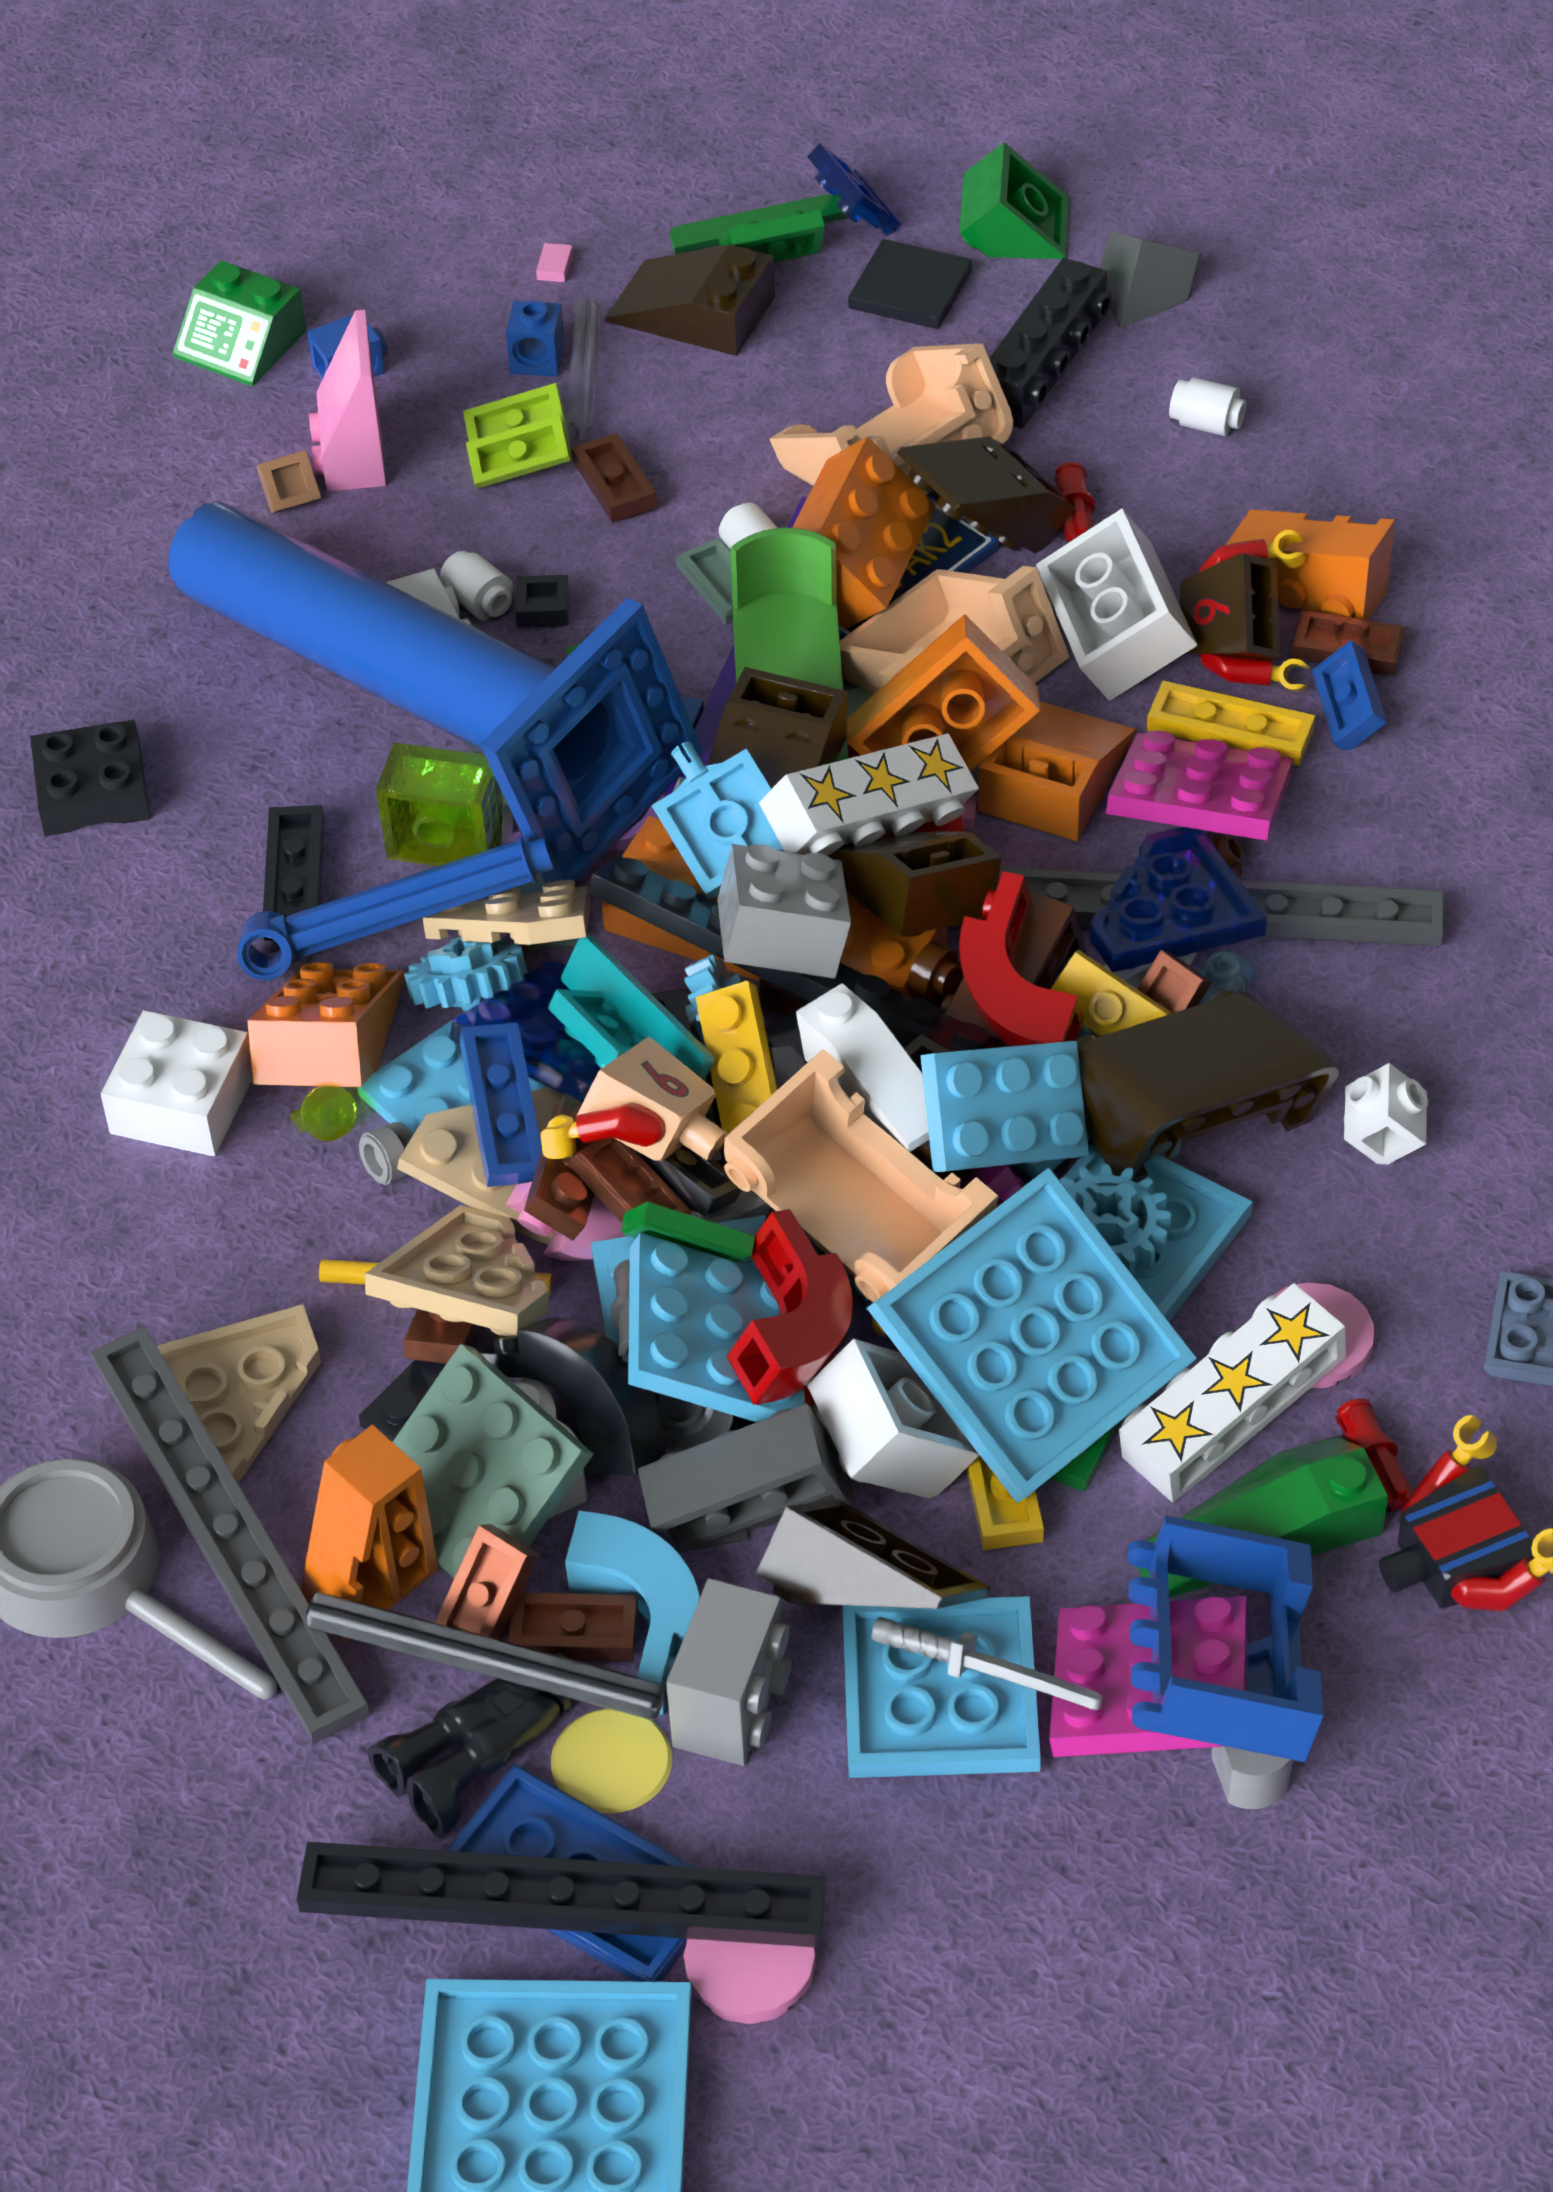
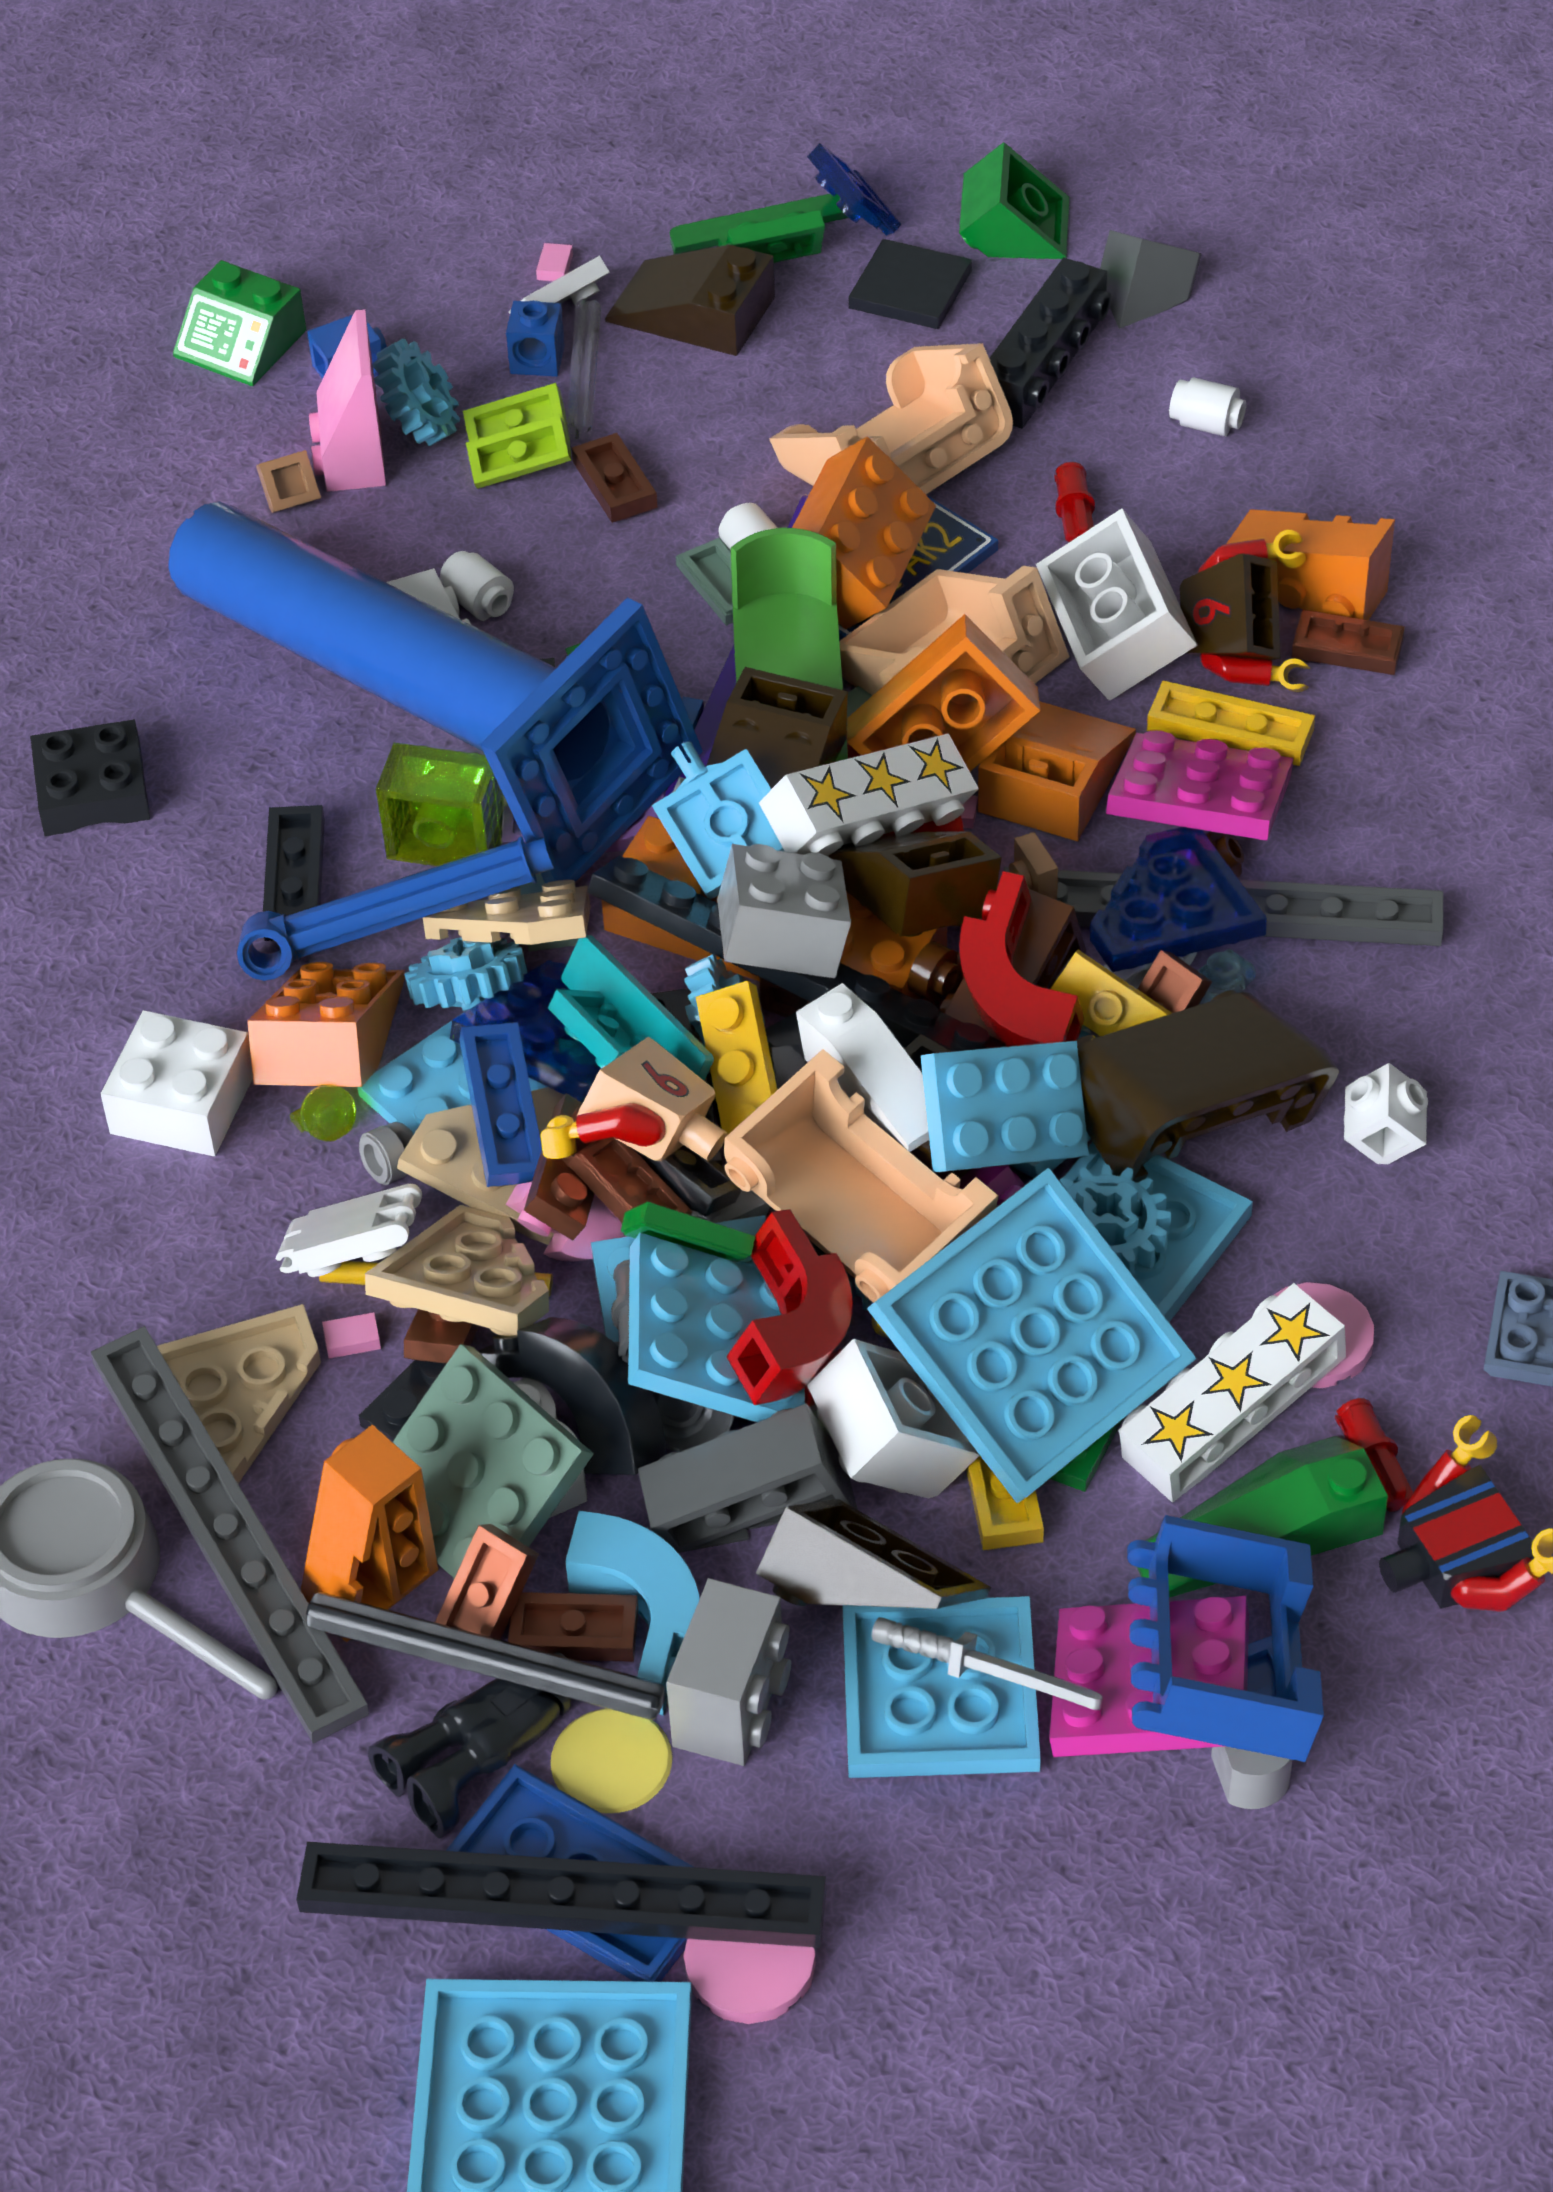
black plate [515,575,569,627] -> none
dark brown slope [897,436,1076,554] -> none
blue plate [1312,640,1387,750] -> none
none -> white plate [276,1184,422,1277]
none -> bright pink piece [322,1312,381,1359]
none -> medium azure gear [373,339,460,446]
none -> white plate [508,256,609,314]
none -> medium nougat plate [1009,832,1058,900]

